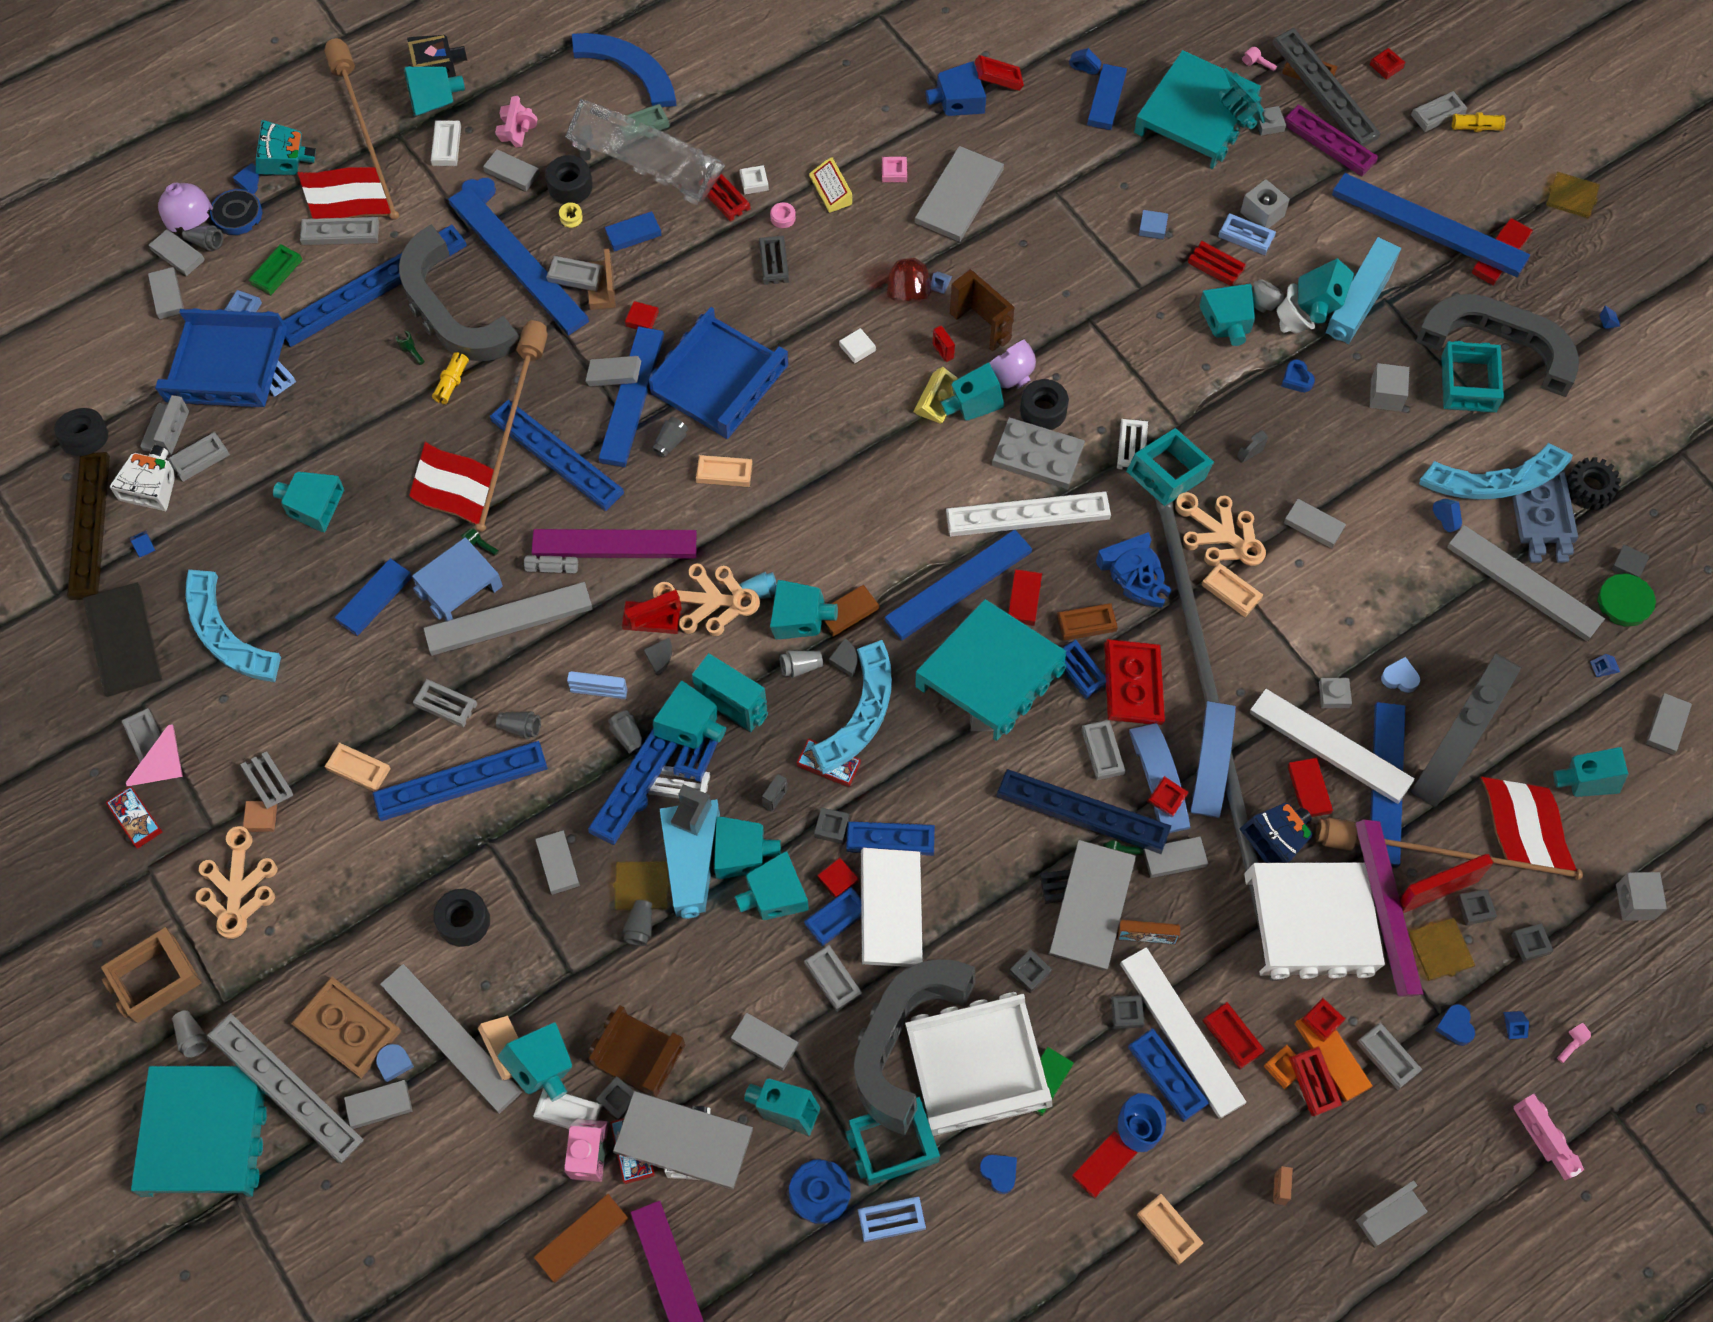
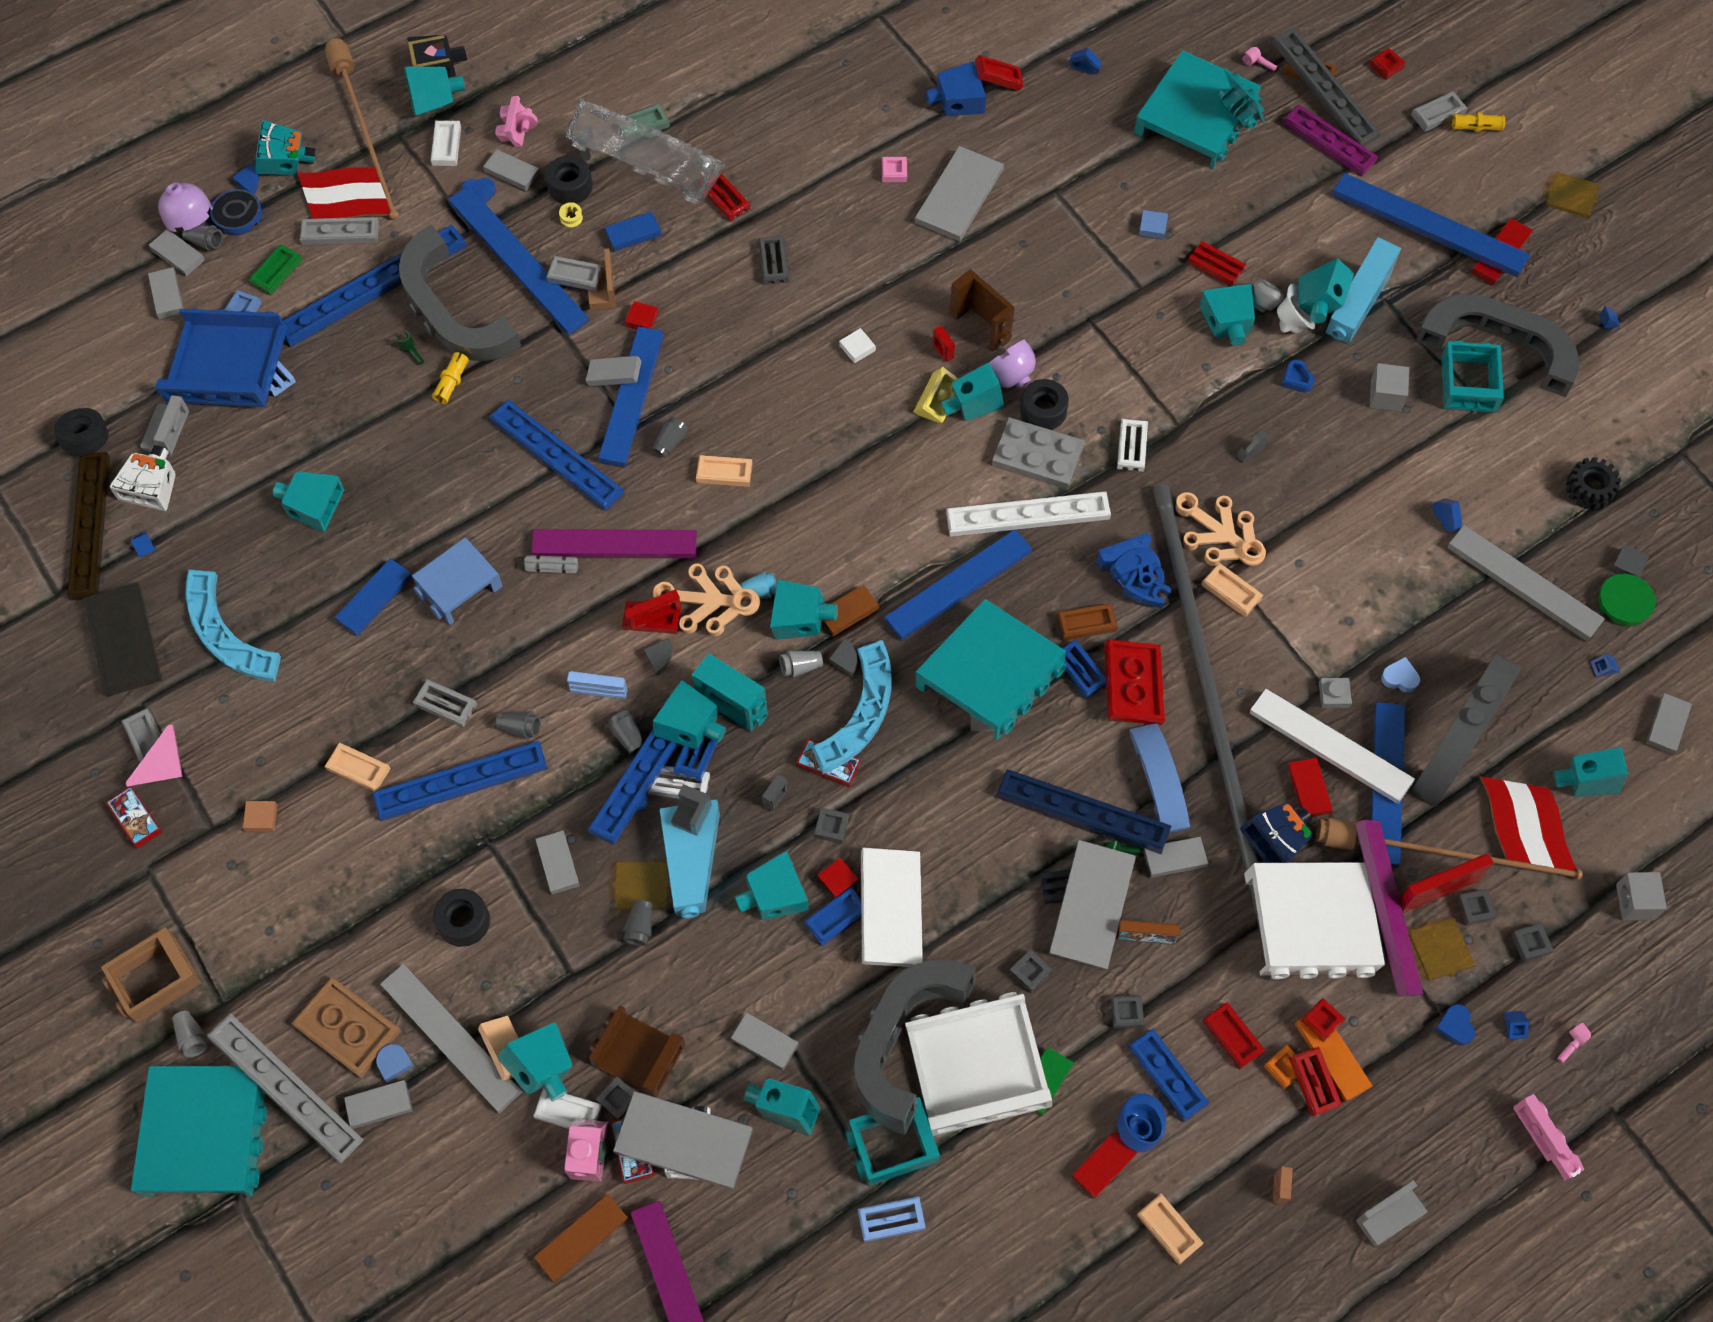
light grey tile [167,432,230,482] -> none
light nougat plant [196,826,278,939] -> none
light grey tile [240,751,293,809] -> none
flag [409,320,548,532] -> none
light grey tile [424,582,593,656] -> none
dark green hand [461,528,499,556] -> none
blue tile [572,33,677,107] -> none
blue panel [649,307,788,439] -> none
teal torso [714,817,781,879] -> none
white tile [739,165,769,195] -> none
bright pink tile [770,202,796,228] -> none
blue tile [789,1159,851,1224] -> none
light grey tile [804,945,862,1012] -> none
slope [809,157,852,213] -> none
blue tile [847,822,935,856] -> none
clear red hair [887,258,931,301] -> none
medium blue piece [929,271,952,294] -> none
blue tile [980,1155,1017,1194] -> none
red tile [1008,569,1042,626] -> none
light grey tile [1081,720,1125,780] -> none
blue tile [1087,64,1127,130] -> none
white tile [1120,947,1246,1119] -> none
teal window [1126,428,1214,506] -> none
red tile [1148,776,1189,817] -> none
medium blue slope [1190,701,1236,818] -> none
light blue tile [1218,213,1276,255] -> none
light grey piece [1240,179,1290,229] -> none
light grey plate [1257,106,1286,136] -> none
light grey tile [1284,499,1346,549] -> none
light grey tile [1356,1022,1422,1090] -> none
medium azure tile [1419,443,1573,499] -> none
sand blue tile [1512,470,1578,563] -> none

